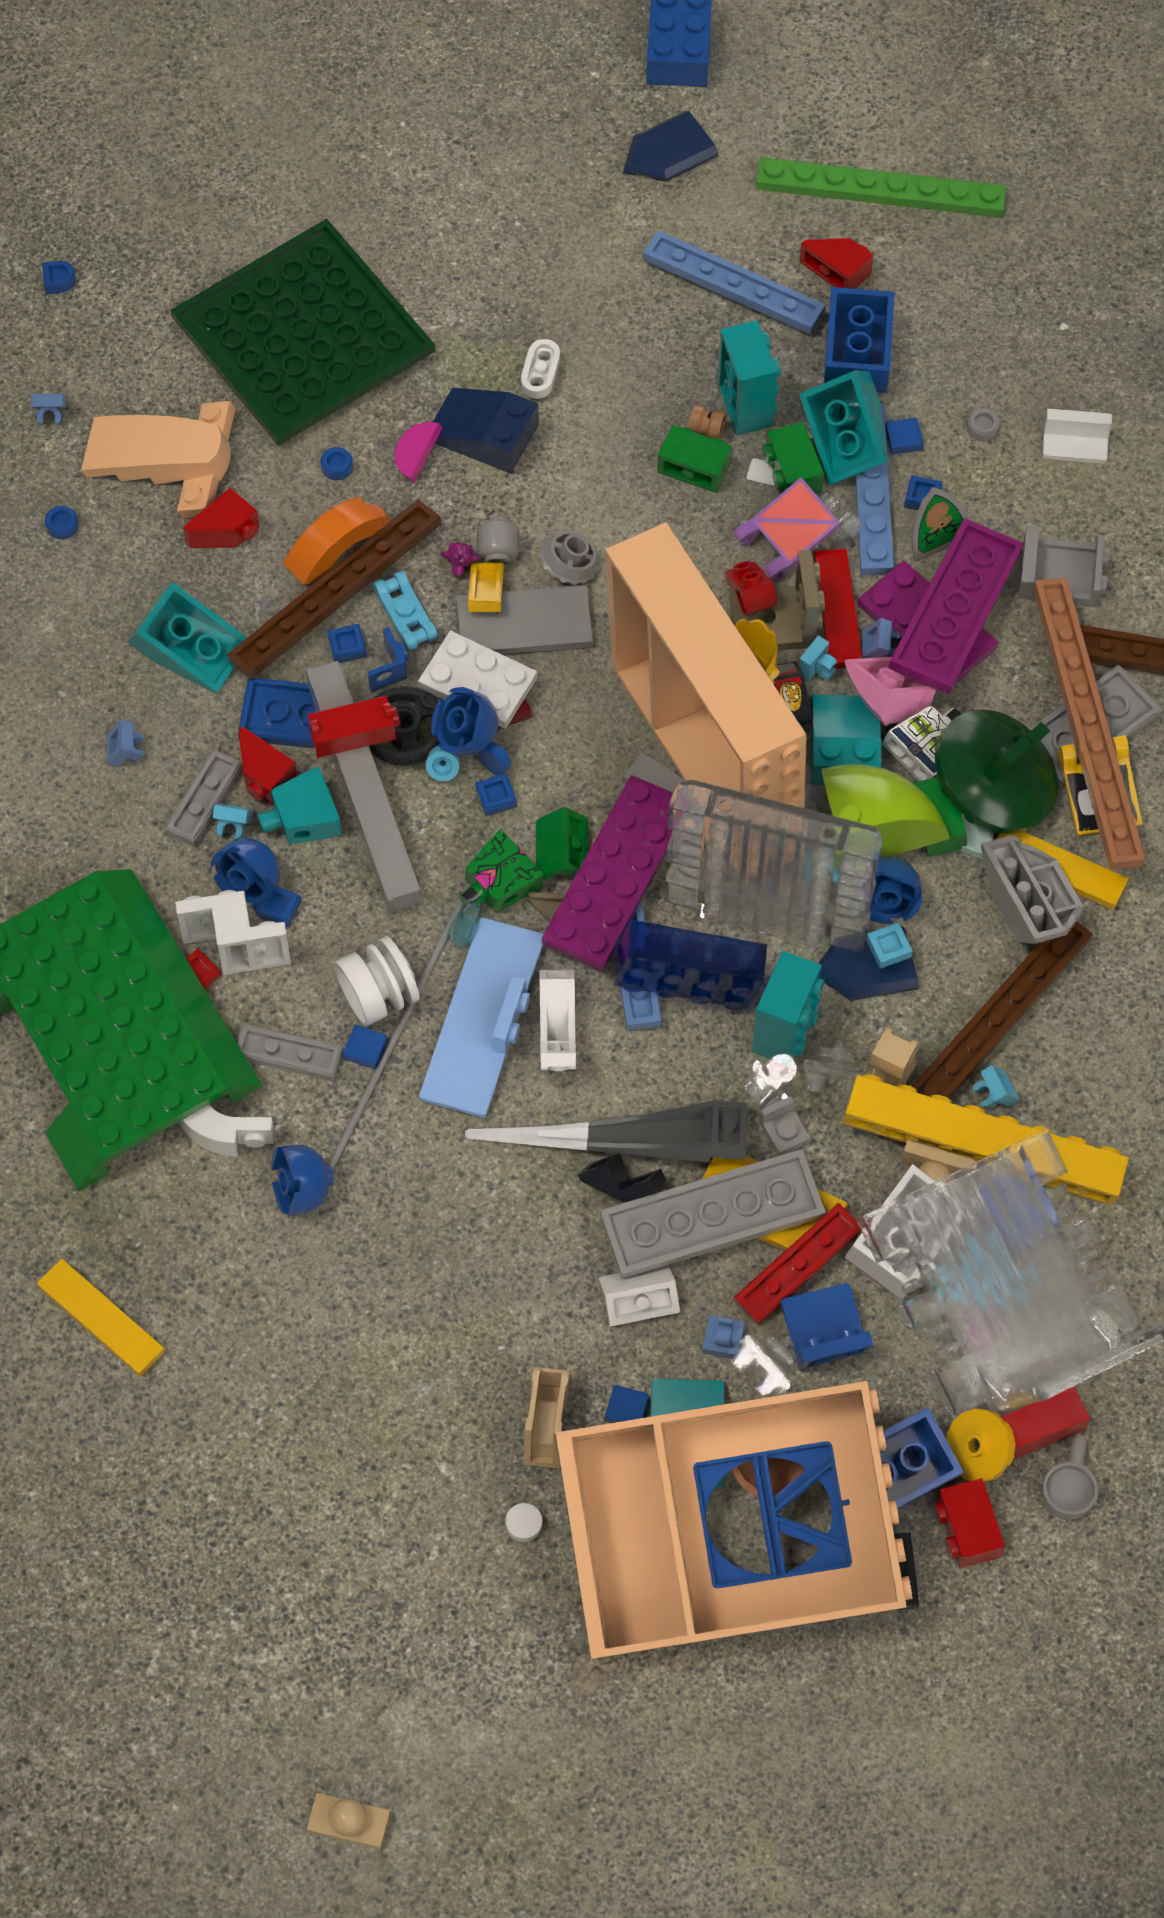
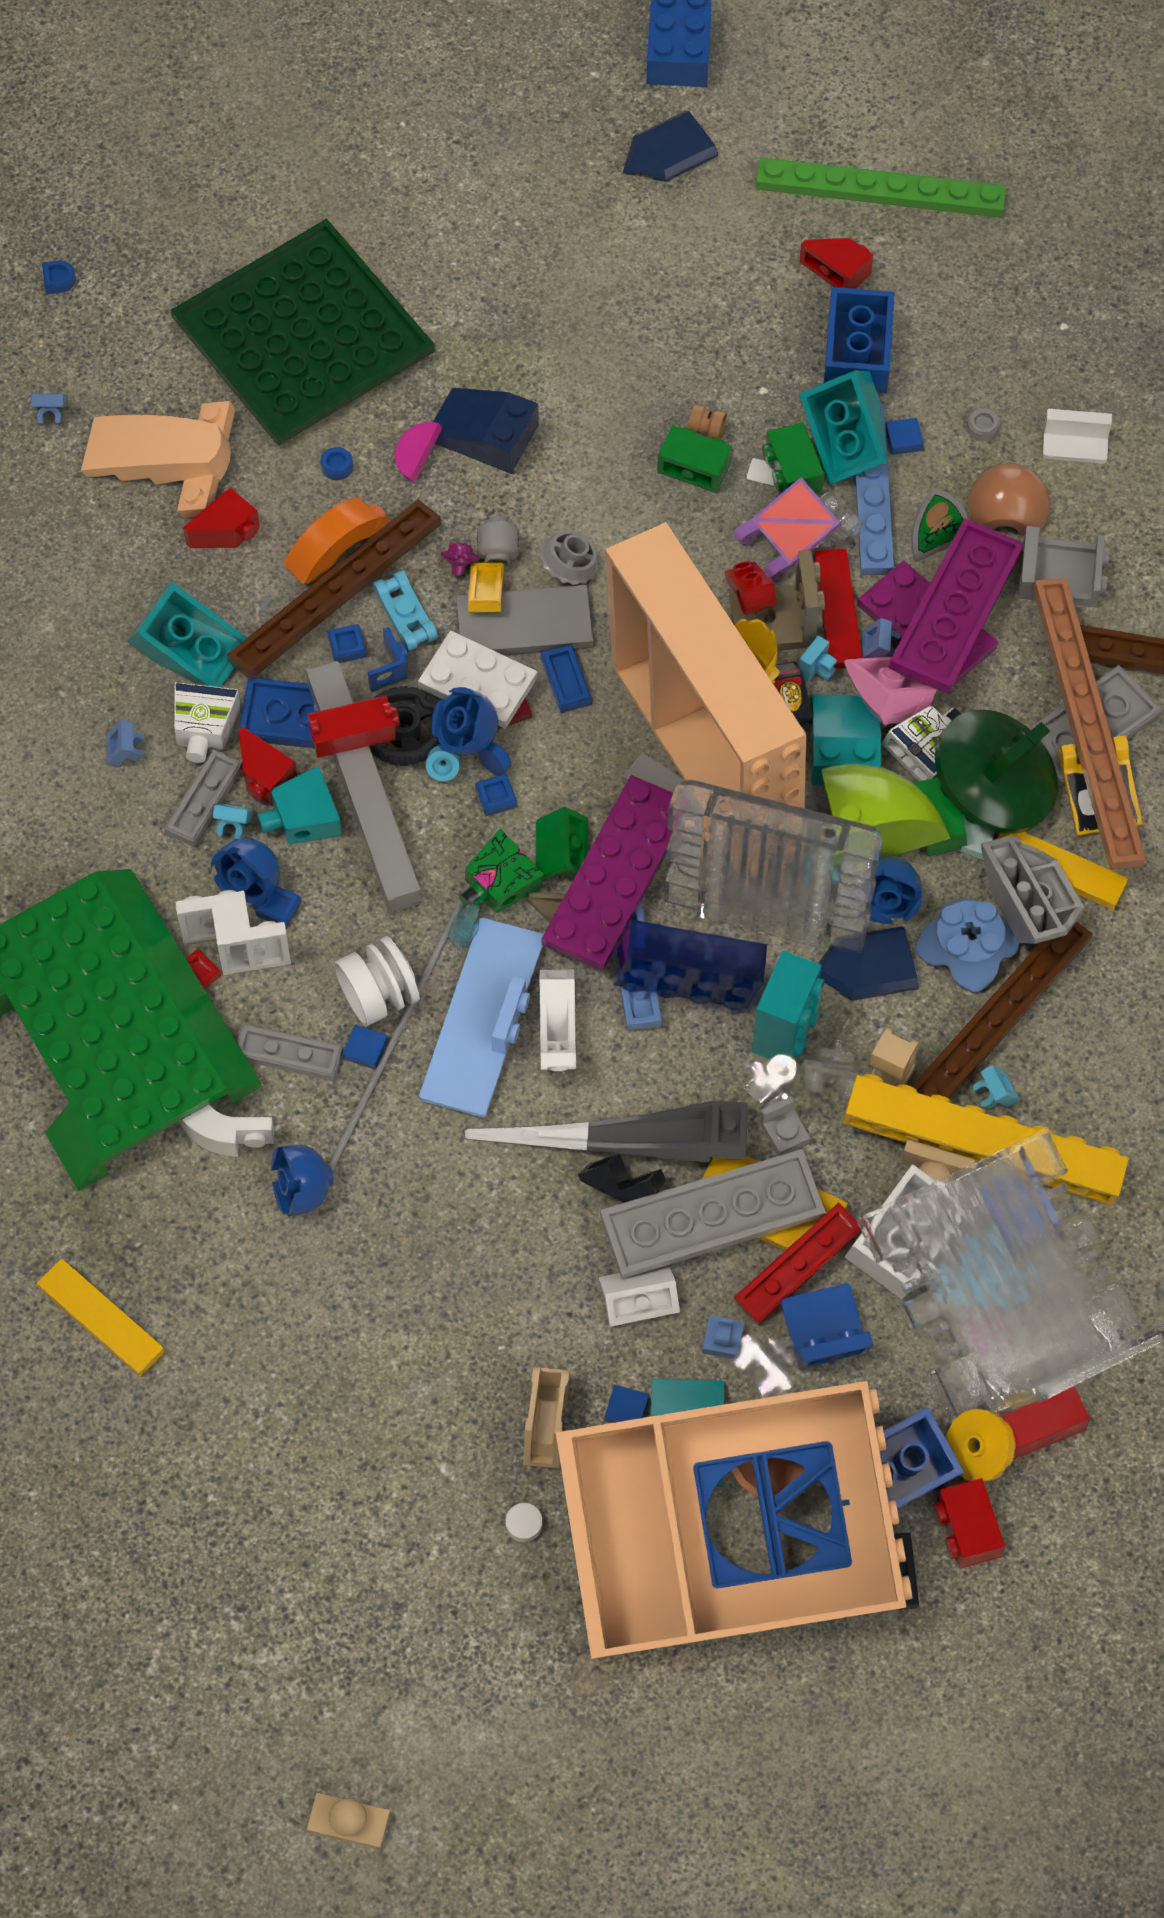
blue tile [45,506,79,539] -> none
white plate [521,339,560,399] -> none
medium blue plate [643,230,826,335] -> none
teal brick [717,320,781,436] -> none
medium azure tile [866,922,913,969] -> none
blue tile [904,475,943,510] -> none
light grey piece [1042,1437,1098,1519] -> none
none -> white torso [174,682,241,763]
none -> blue tile [540,644,592,713]
none -> medium blue brick [916,898,1020,994]
none -> nougat cylinder [967,463,1050,536]

